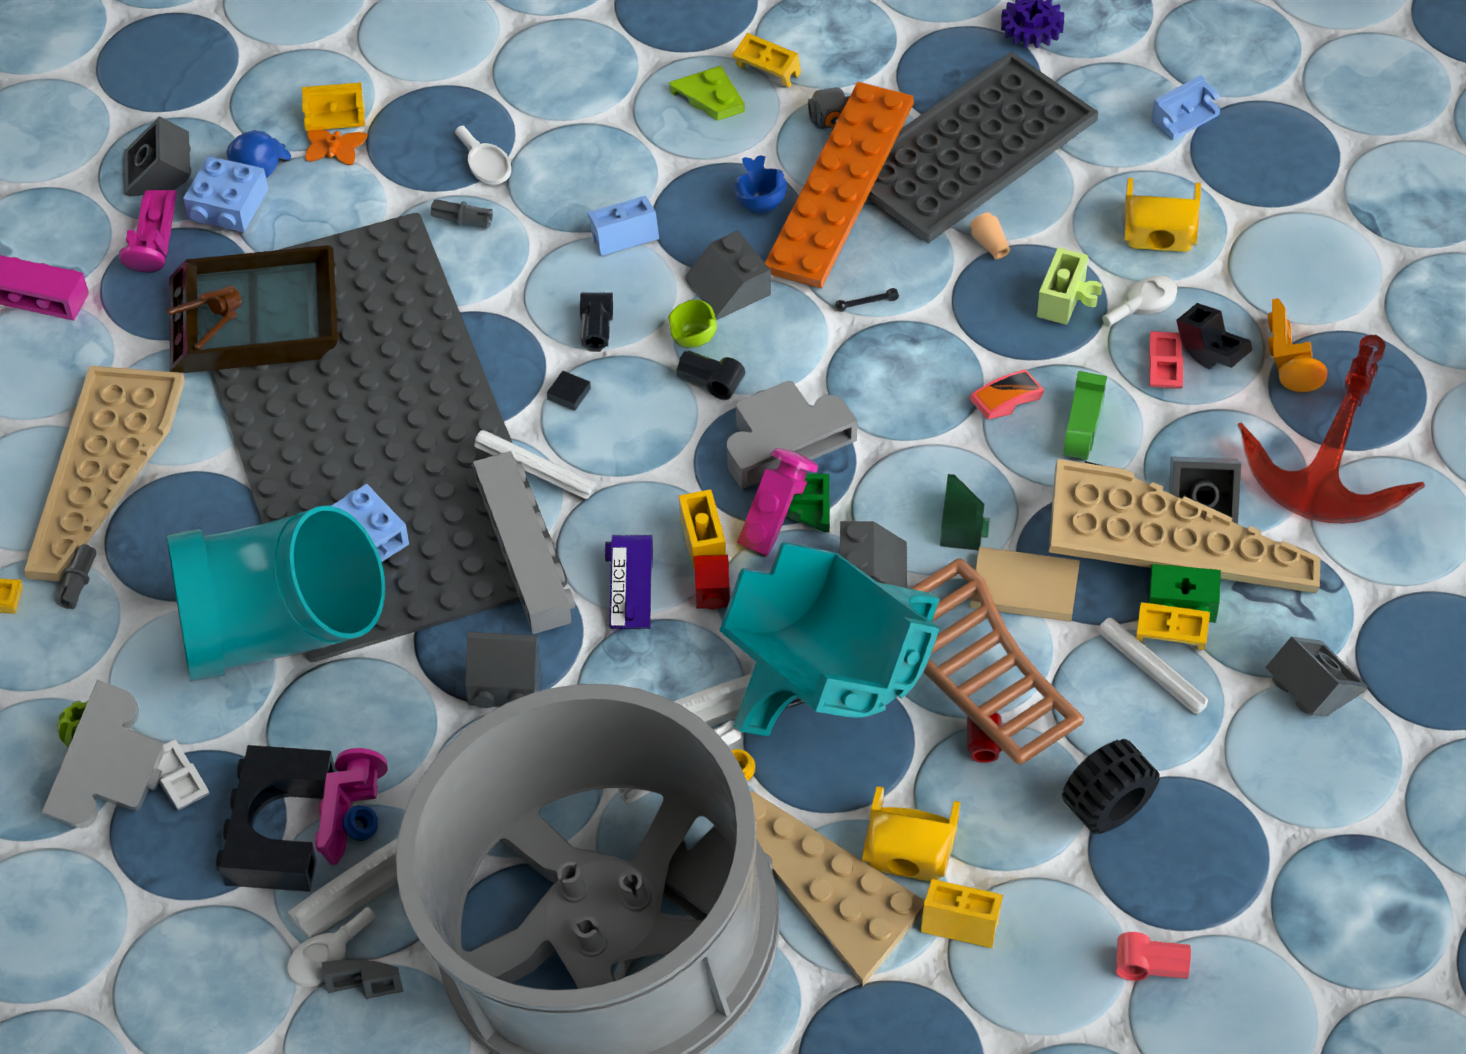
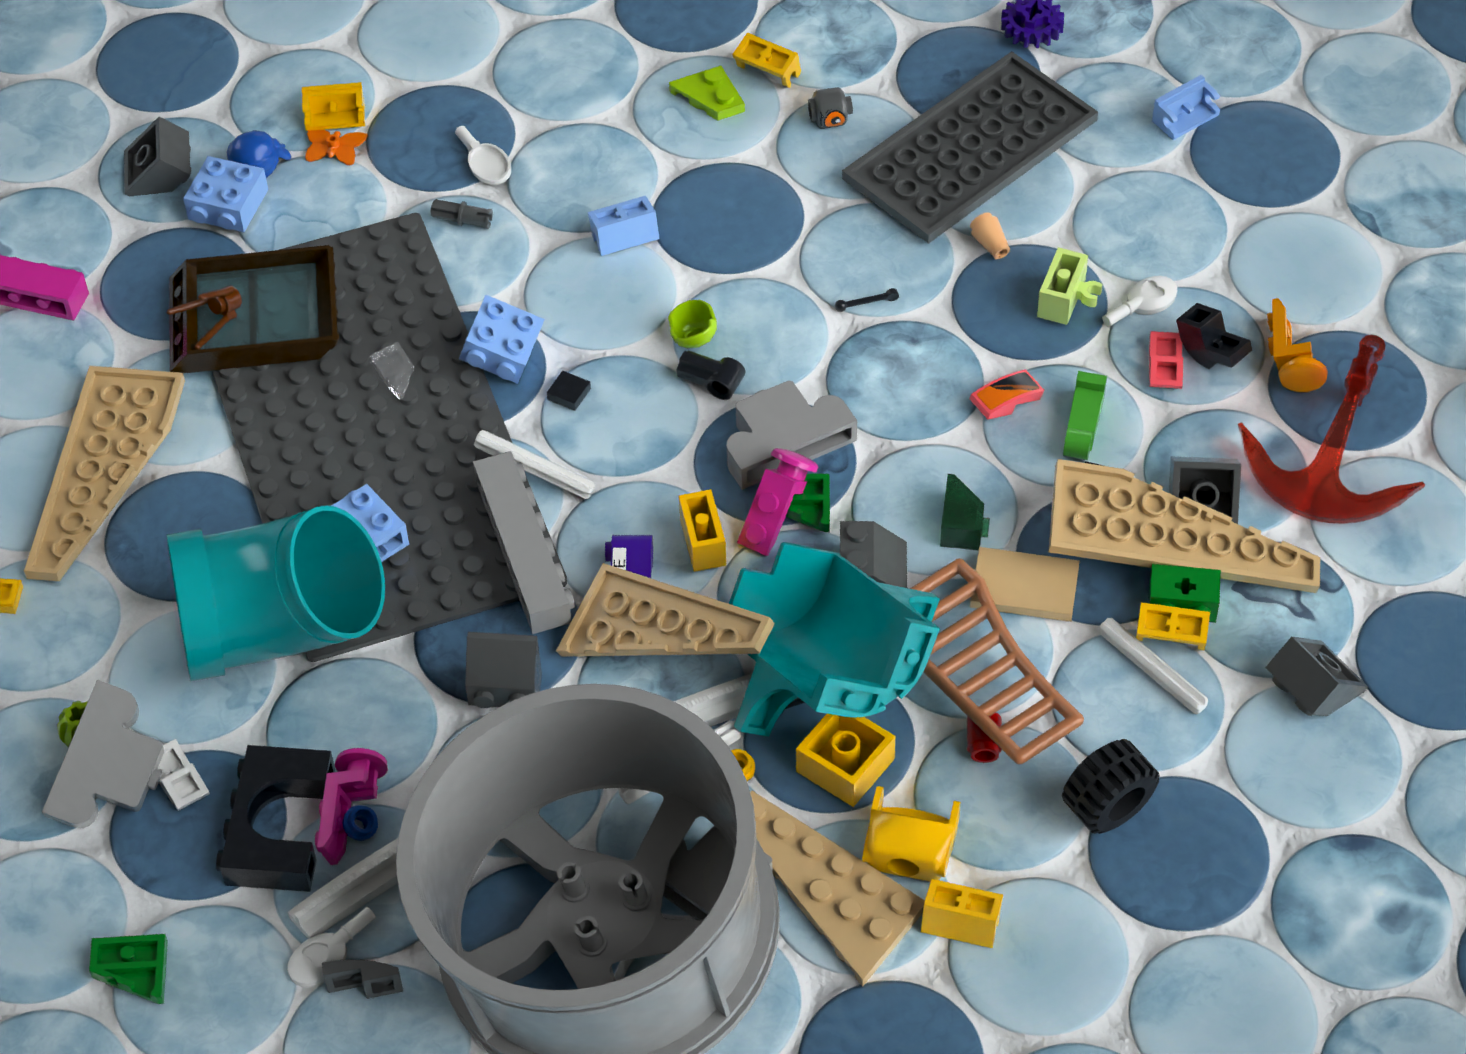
dark grey axle [55,544,97,609] -> none
dark pink piece [119,190,177,273] -> none
black piece [580,292,613,352] -> none
dark grey slope [685,230,771,320] -> none
red brick [694,555,730,610] -> none
blue hat [735,155,788,214] -> none
orange plate [765,81,914,289] -> none
coral piece [1116,932,1191,981] -> none
yellow piece [1124,178,1201,252] -> none
none -> green wing [89,934,168,1004]
none -> clear slope [370,342,414,400]
none -> light blue brick [459,295,545,384]
none -> tan wing [556,563,775,657]
none -> yellow brick [796,714,896,807]

